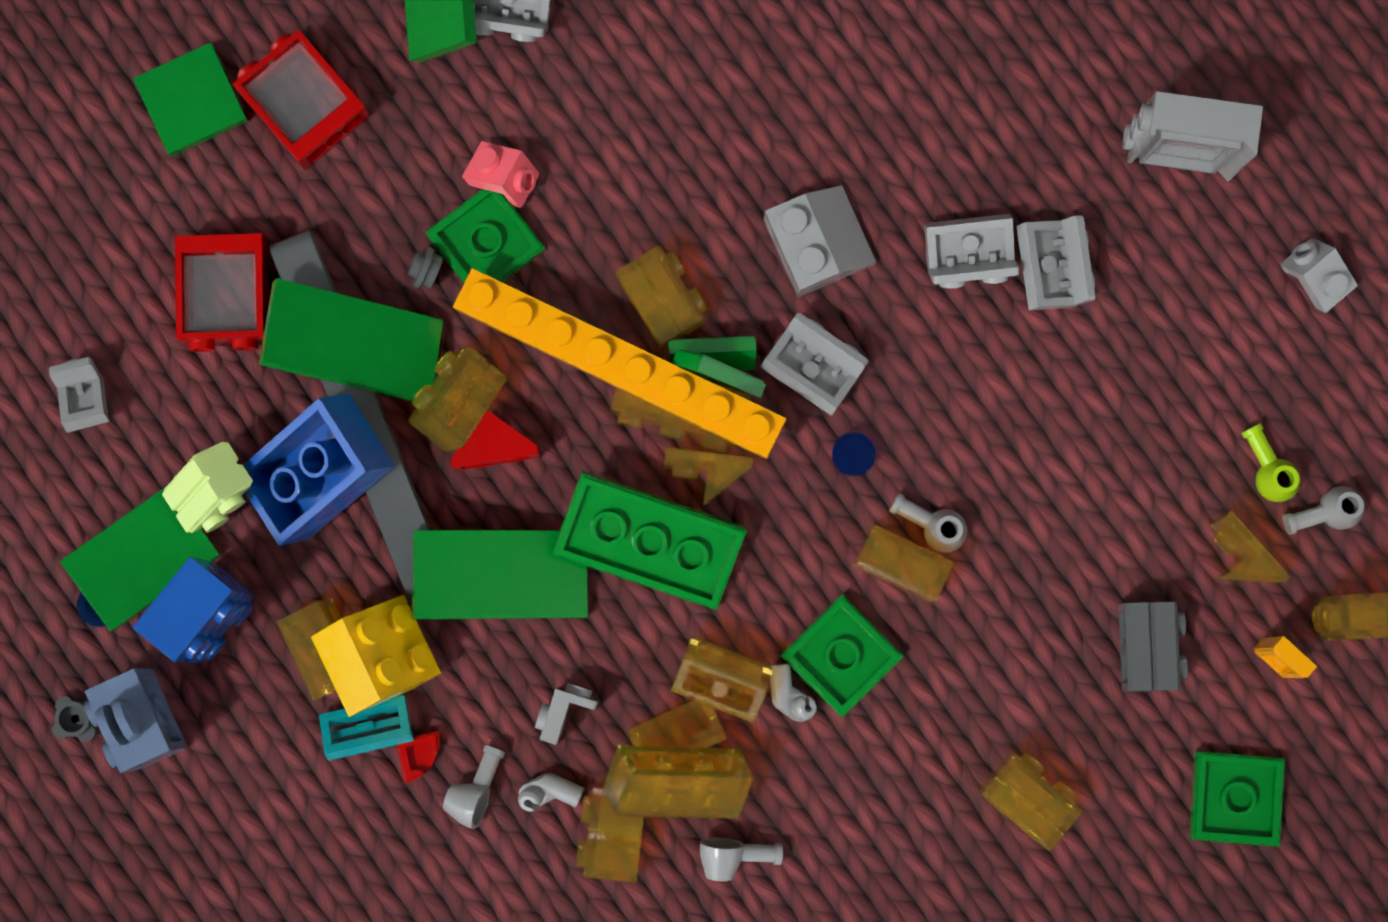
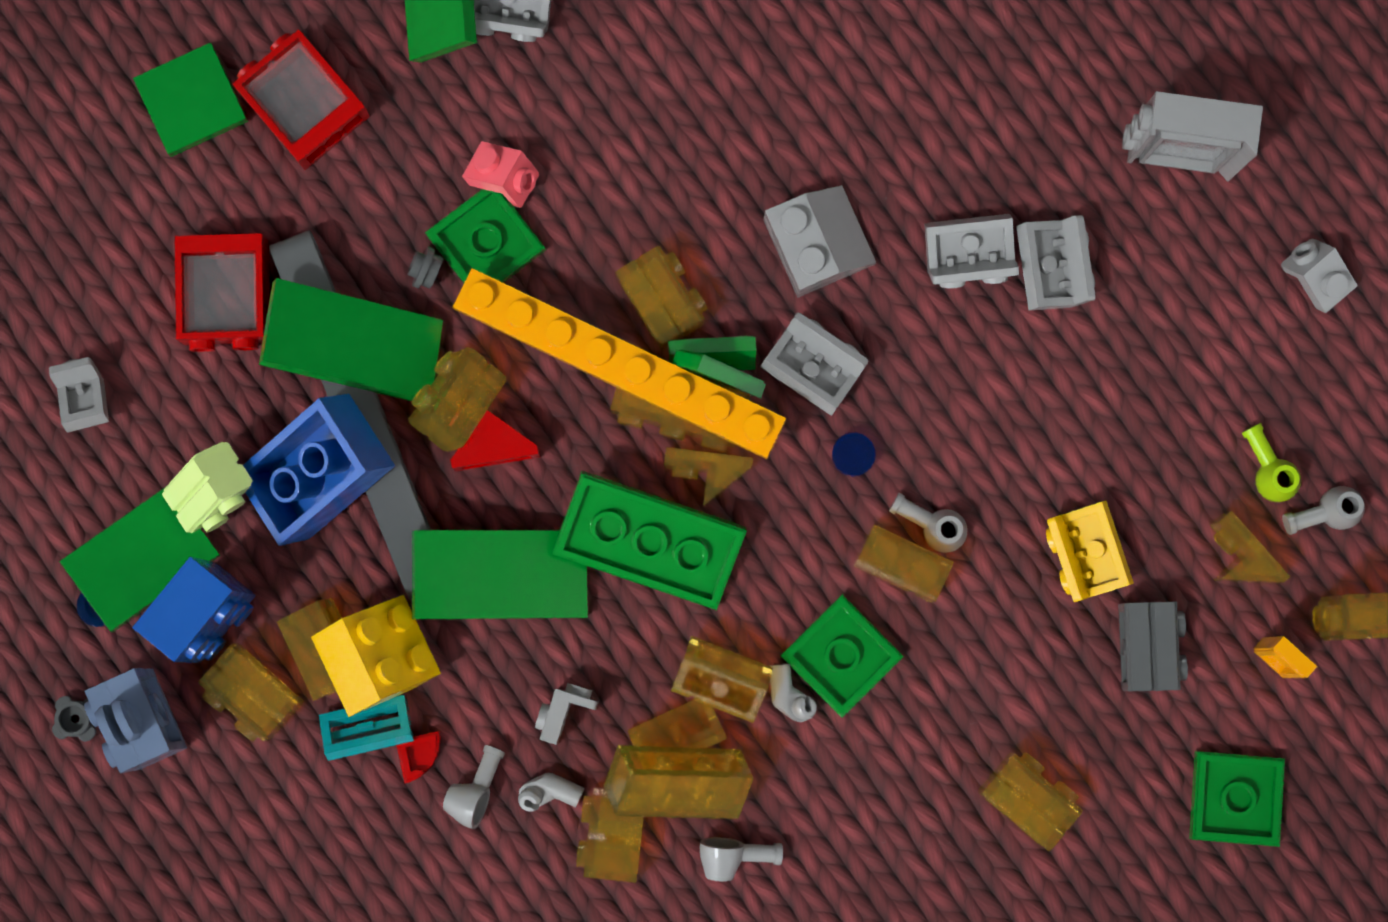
none -> clear yellow brick [198,643,304,742]
none -> yellow bracket [1046,501,1134,602]

